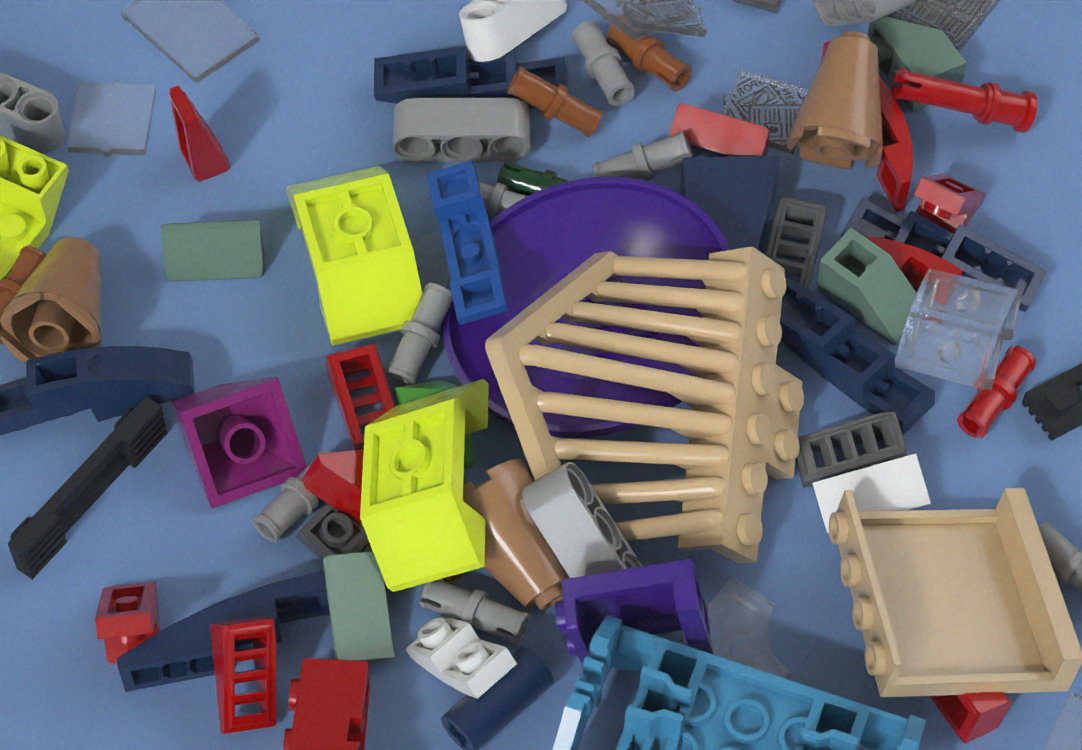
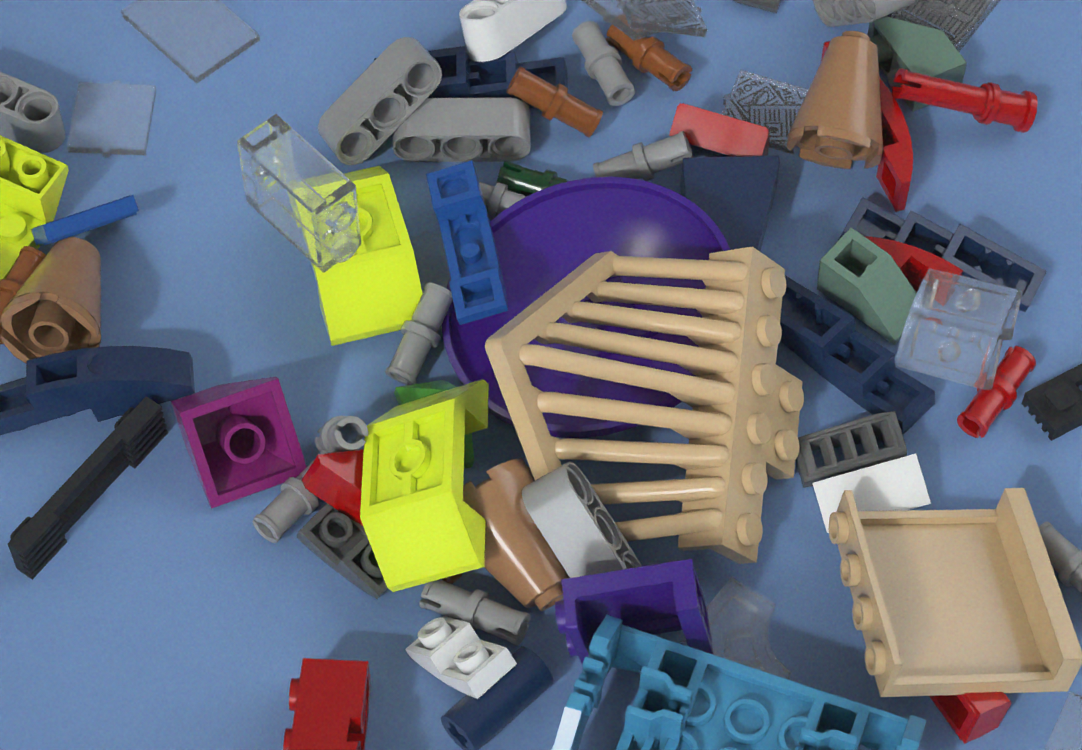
red slope [95,581,160,664] -> none
dark blue slope [117,571,330,692] -> none
sand green slope [161,220,264,282] -> none
red slope [169,85,230,182] -> none
red slope [210,617,276,734] -> none
sand green slope [323,552,395,662] -> none
red slope [325,343,395,450] -> none
dark grey slope [766,197,827,289] -> none
slope [914,173,986,234] -> none
none -> blue tile [31,195,139,247]
none -> clear window [237,114,361,273]
none -> light grey pin [315,416,368,453]
none -> light grey beam [318,37,442,165]

